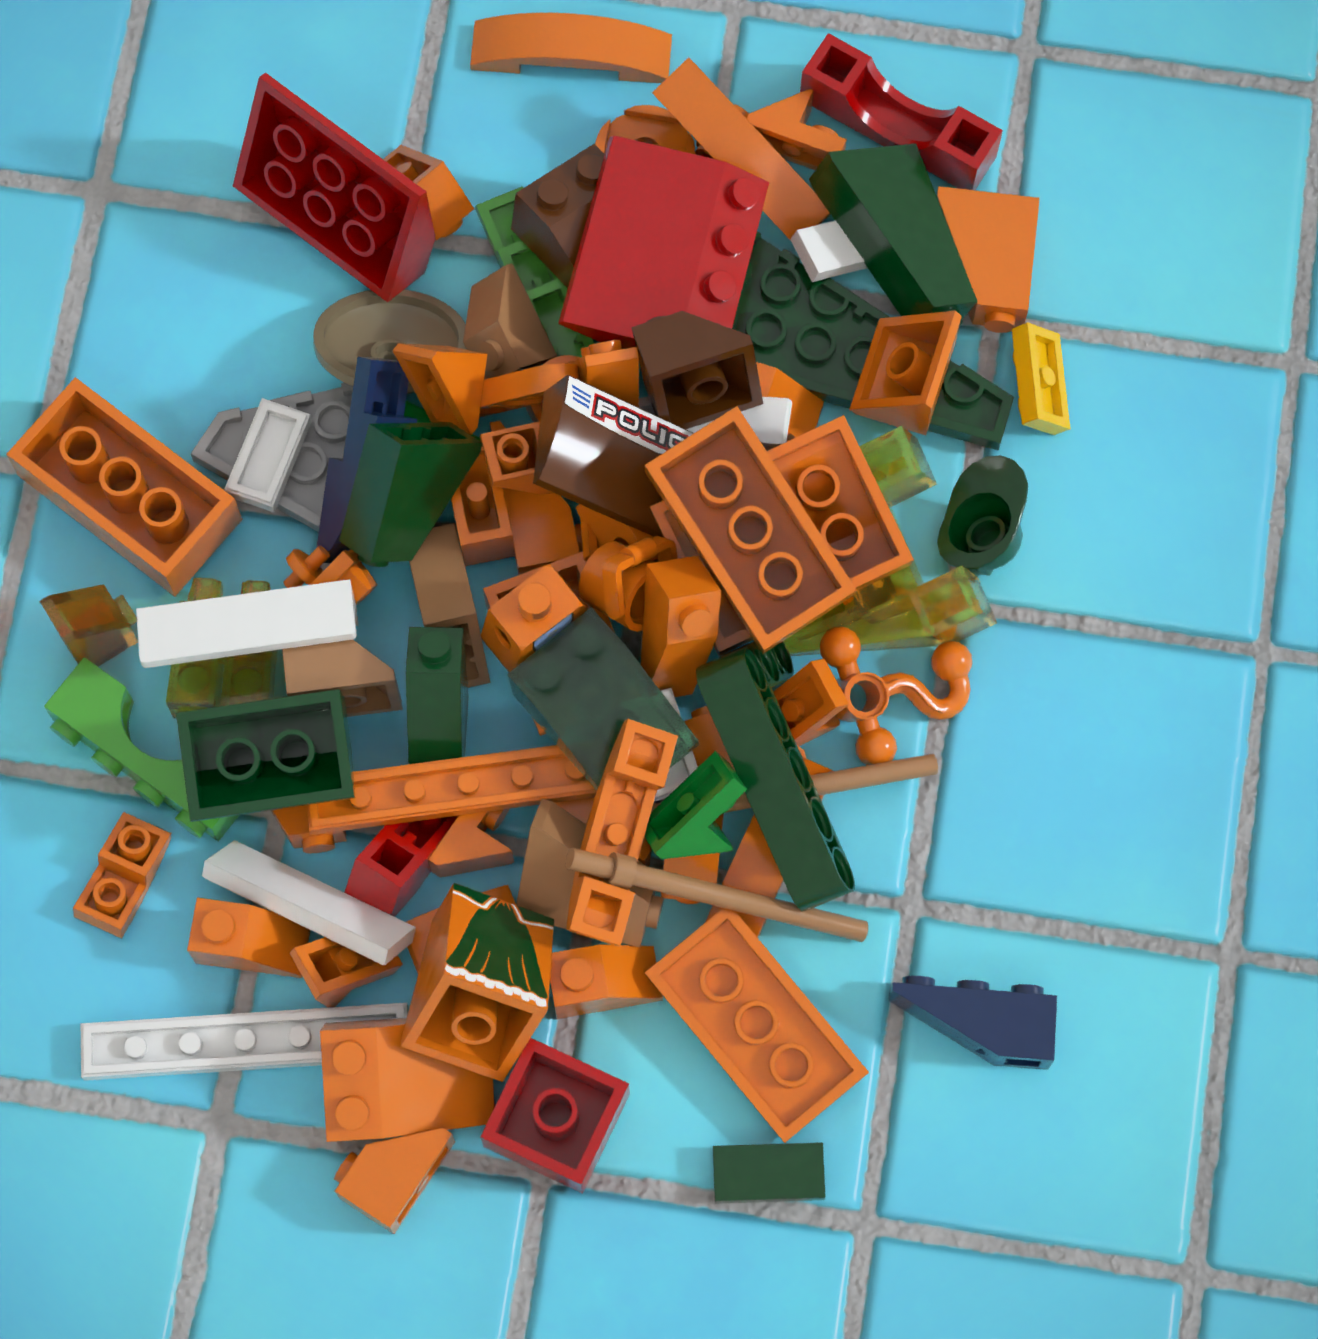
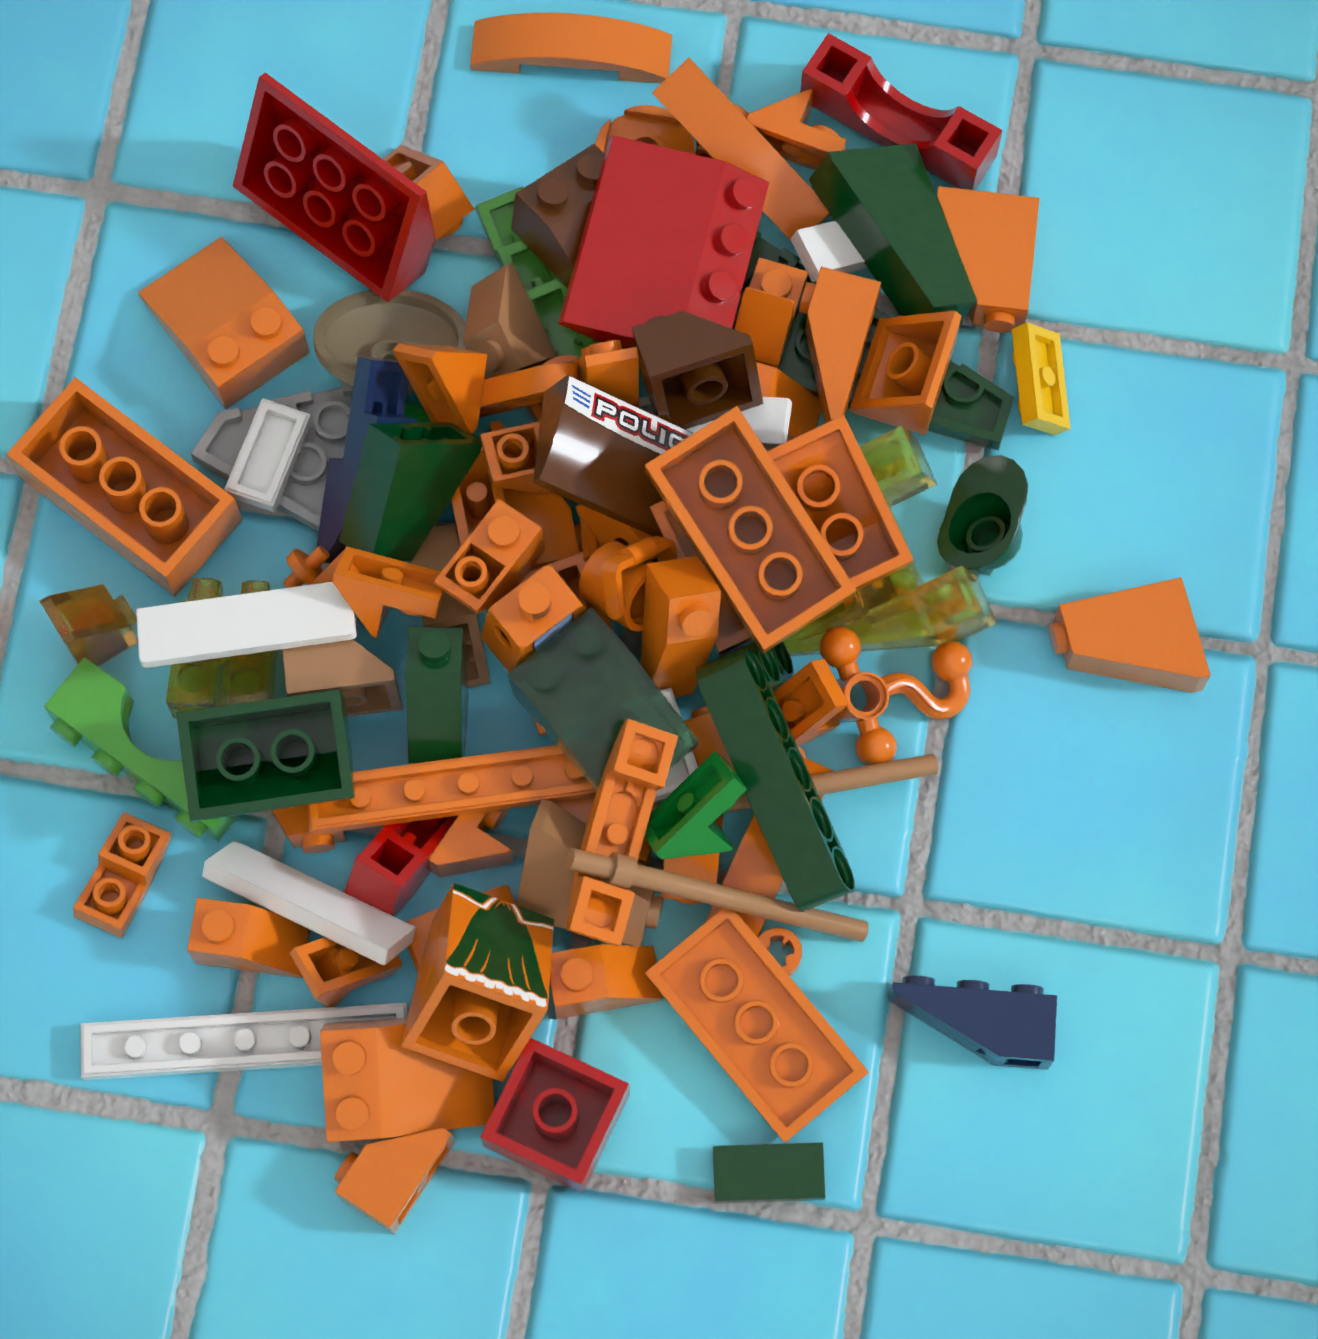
none -> orange slope [138,236,309,410]
none -> orange slope [332,546,446,638]
none -> orange slope [434,499,545,614]
none -> orange slope [734,257,808,368]
none -> orange bush [758,928,802,976]
none -> orange slope [799,267,881,423]
none -> orange slope [1048,577,1211,693]

